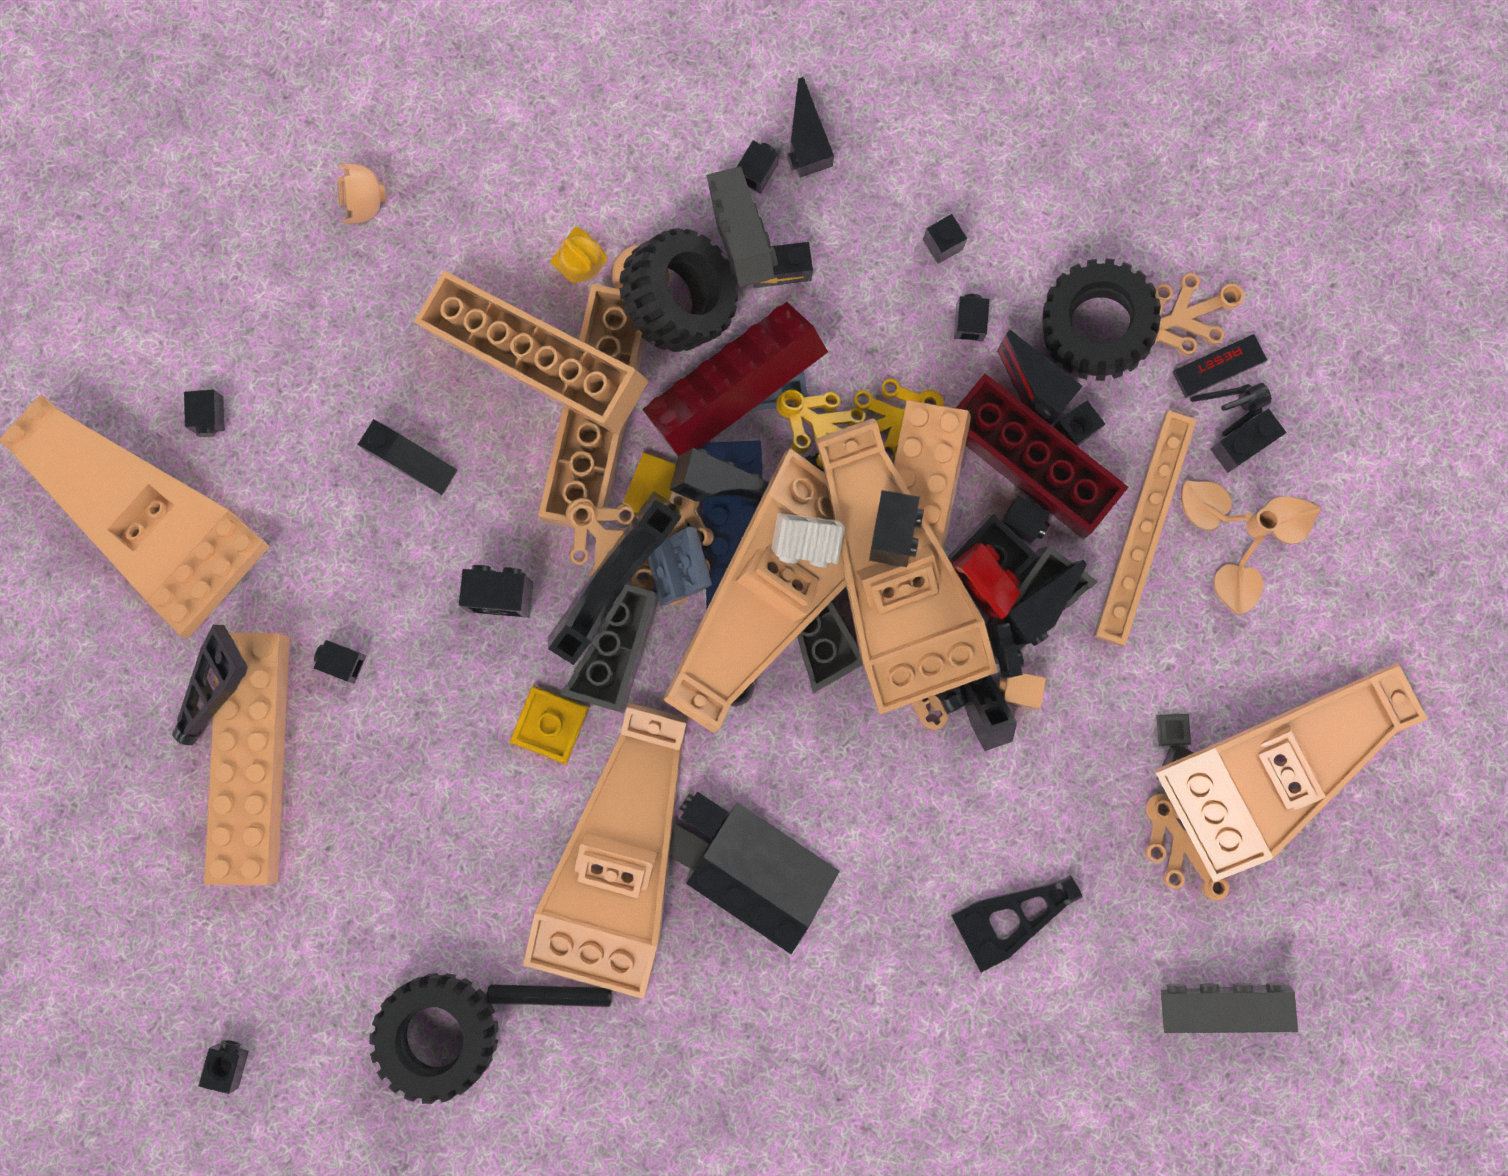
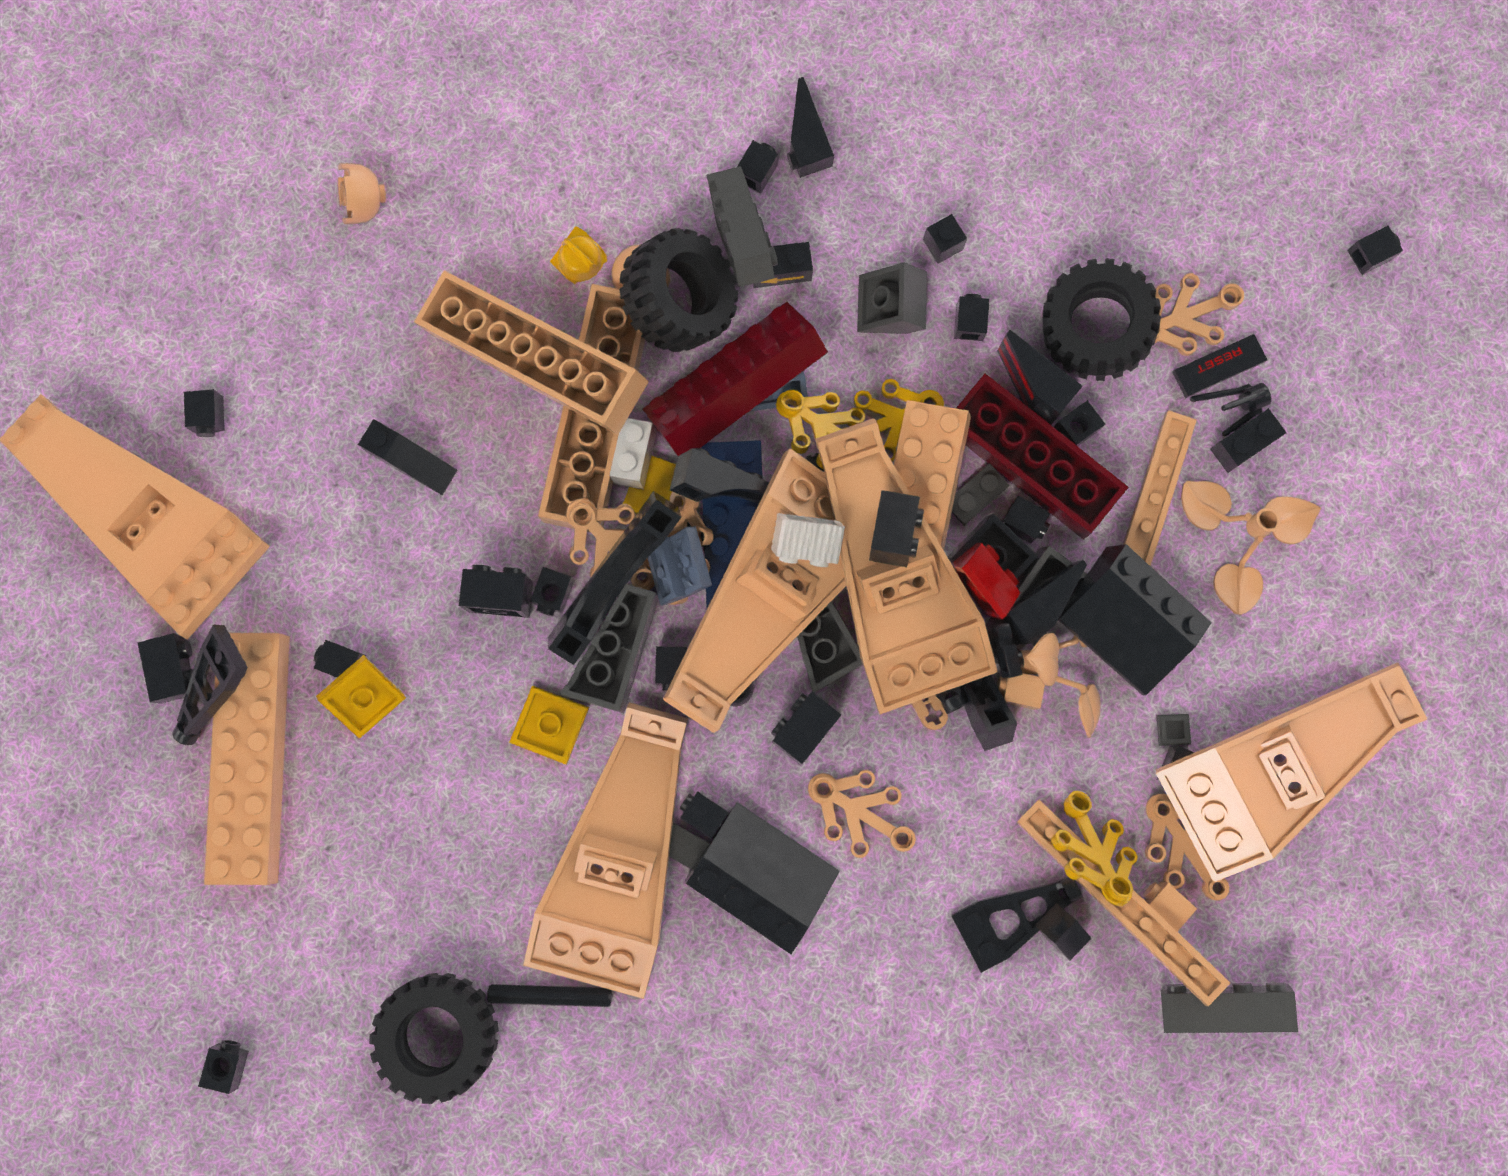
none -> black brick [137,633,194,704]
none -> yellow tile [316,655,406,739]
none -> black brick [530,567,575,617]
none -> white brick [609,418,657,490]
none -> black brick [655,646,688,691]
none -> black brick [771,691,841,765]
none -> light nougat plant [808,770,916,858]
none -> dark grey slope [857,262,927,334]
none -> dark grey plate [952,463,1010,526]
none -> light nougat plate [1017,800,1230,1006]
none -> light nougat plant [1021,633,1101,738]
none -> black brick [1035,903,1091,961]
none -> yellow plant [1051,791,1138,906]
none -> black slope [1058,544,1212,696]
none -> light nougat brick [1143,881,1197,932]
none -> black brick [1347,225,1403,275]

